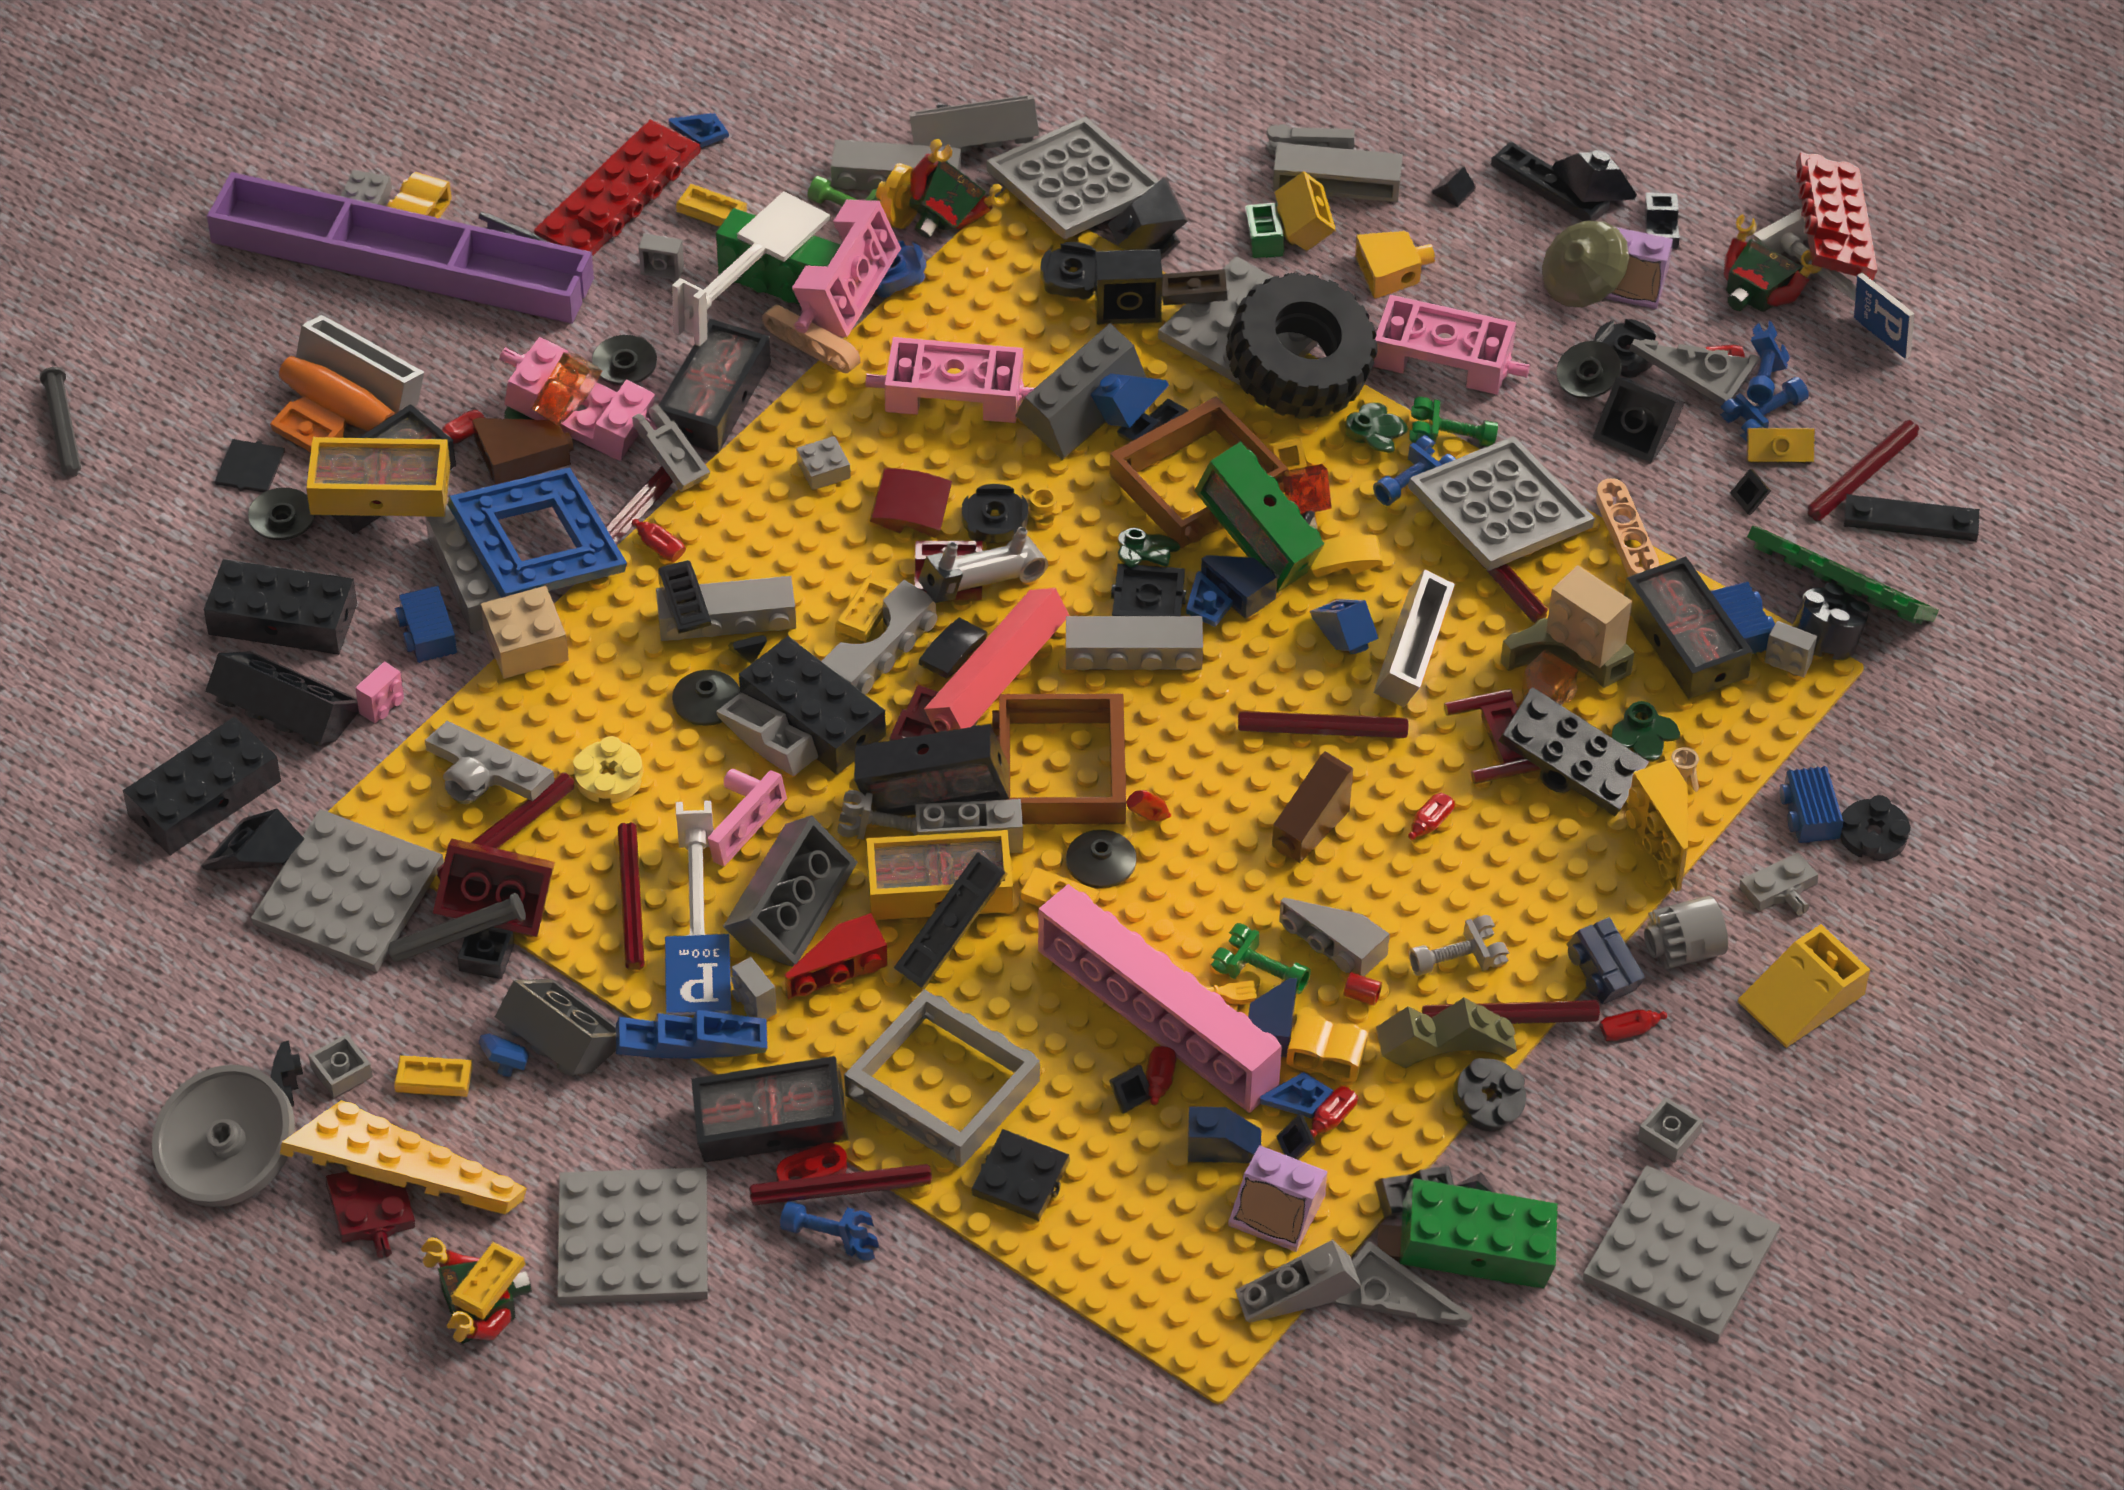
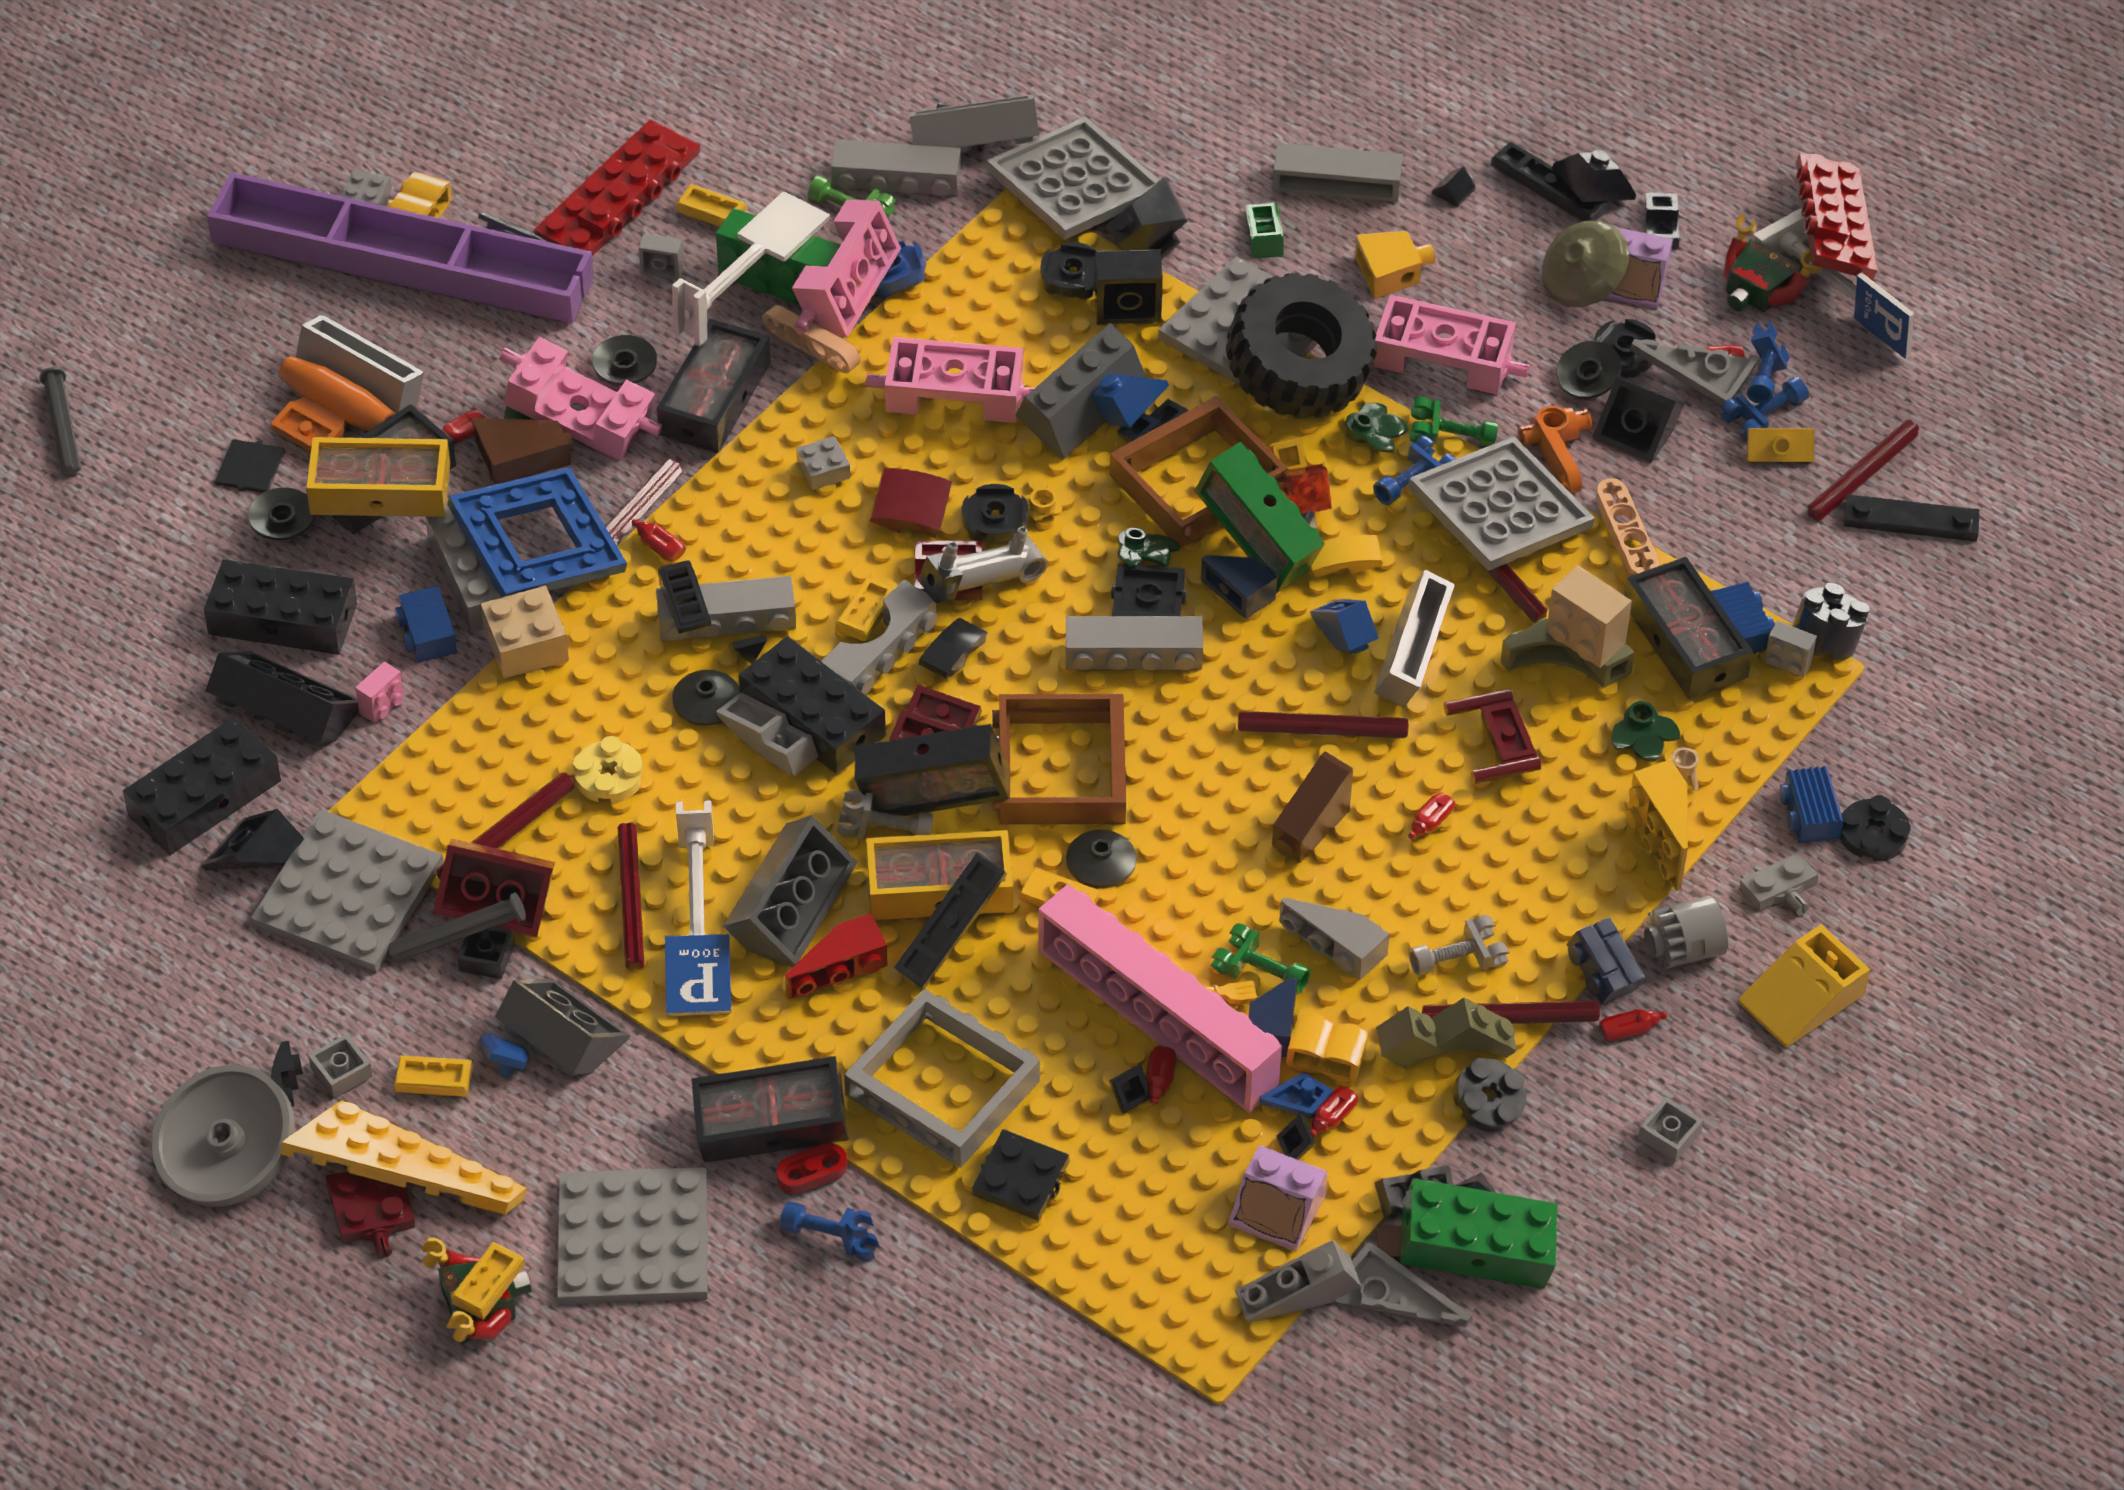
light grey plate [425,721,555,804] -> none
clear orange slope [531,352,603,426] -> none
blue slope [616,1010,767,1059] -> none
light grey hinge [632,405,710,492] -> none
blue piece [668,113,729,148] -> none
bright pink piece [707,769,787,866] -> none
light grey piece [731,957,777,1019] -> none
dark red axle [749,1164,932,1206] -> none
yellow plate [876,163,917,229] -> none
torso [909,139,1010,238] -> none
light grey slope [915,799,1023,853] -> none
coral brick [924,588,1070,733] -> none
red piece [1126,790,1171,821] -> none
dark brown plate [1162,269,1228,306] -> none
blue piece [1186,571,1233,627] -> none
dark blue slope [1188,1107,1261,1163] -> none
light grey hinge [1266,124,1355,156] -> none
yellow brick [1275,171,1336,251] -> none
red hinge [1343,972,1382,1006] -> none
plate [1498,687,1649,816] -> none
clear orange slope [1522,649,1578,705] -> none
light grey plate [1583,1165,1781,1342] -> none
black slope [1730,469,1771,515] -> none
green wing [1747,525,1939,625] -> none
none -> orange piece [1517,406,1592,494]

